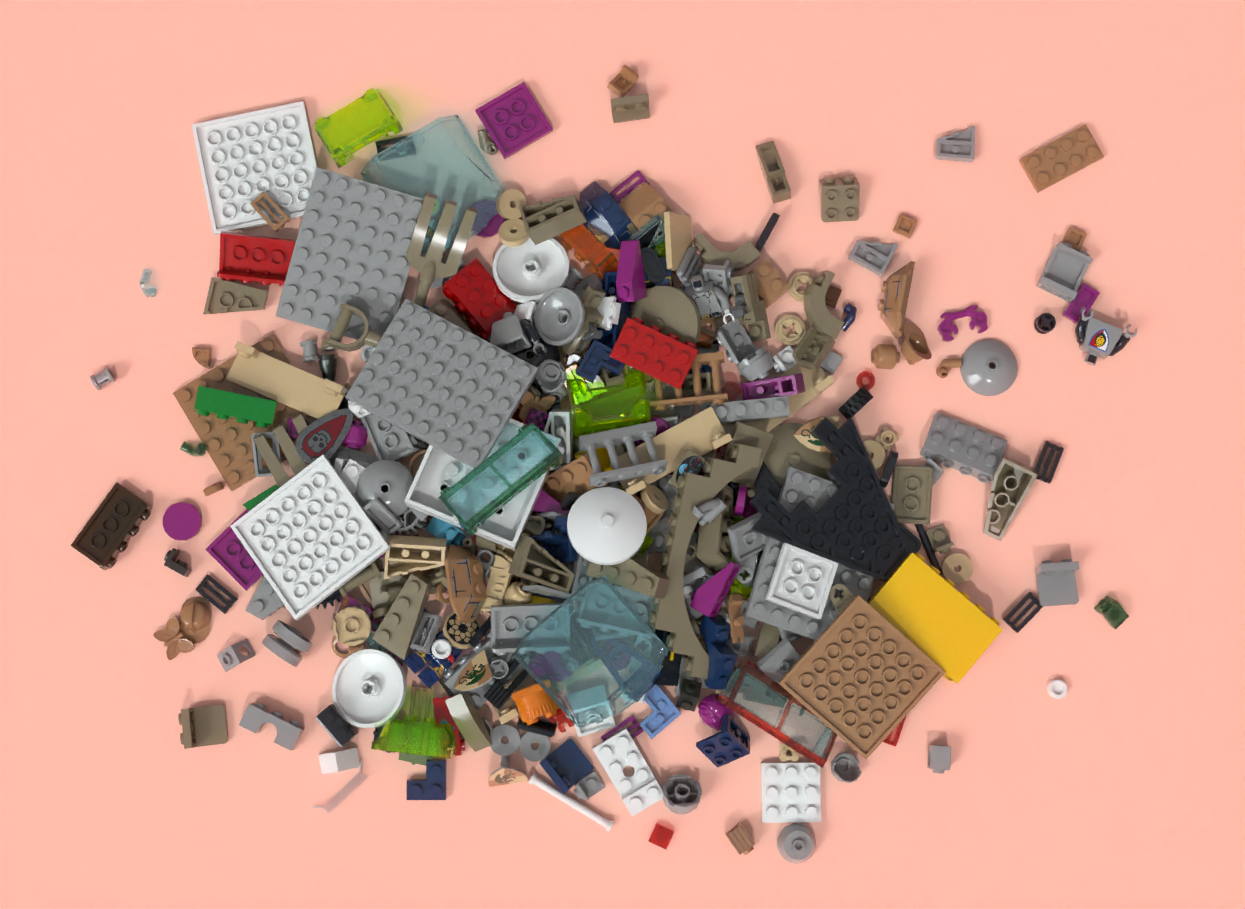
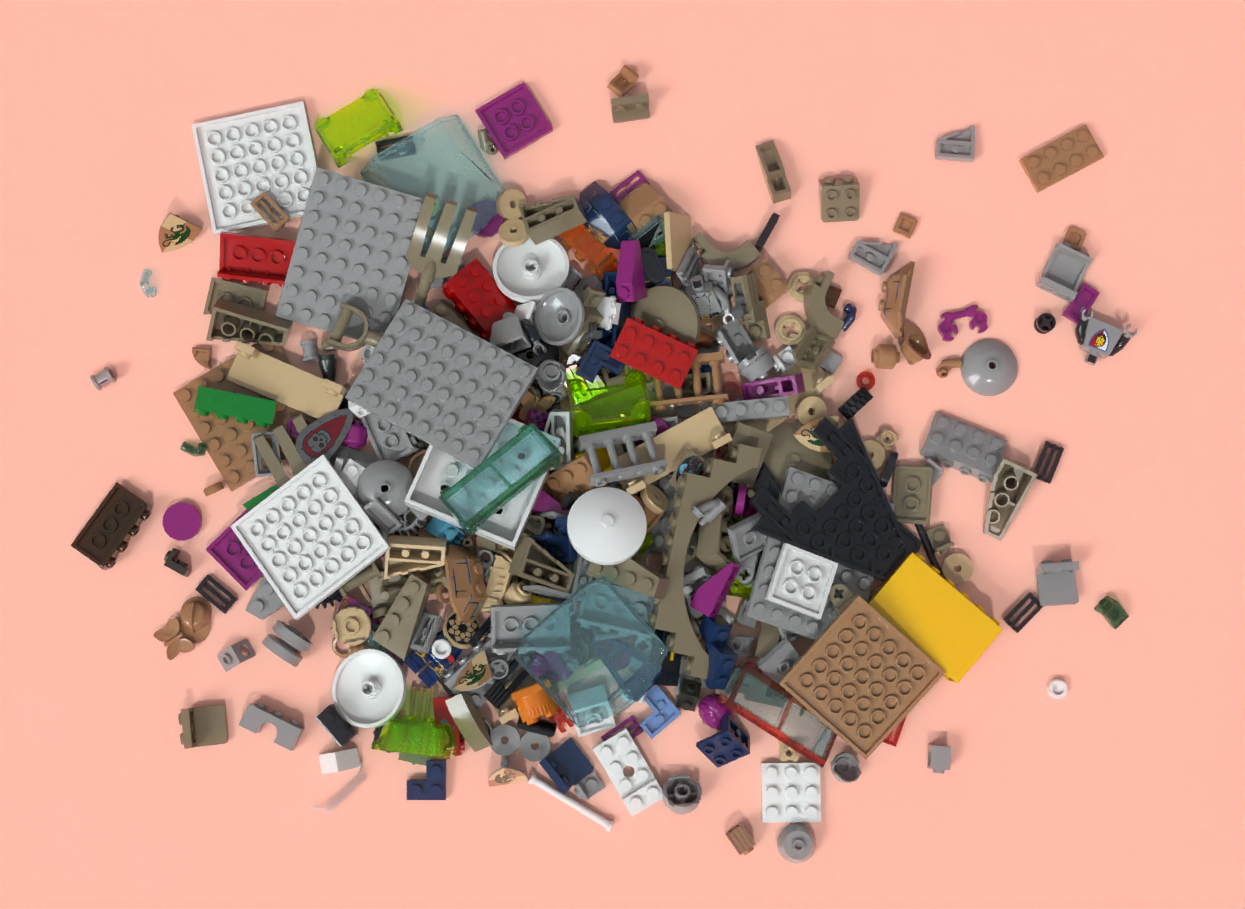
clear red plate [648,823,674,850] -> none
medium nougat piece [727,594,745,643] -> none
none -> shield [158,213,203,253]
none -> dark tan wedge [206,298,293,346]
none -> tan piece [795,395,827,424]

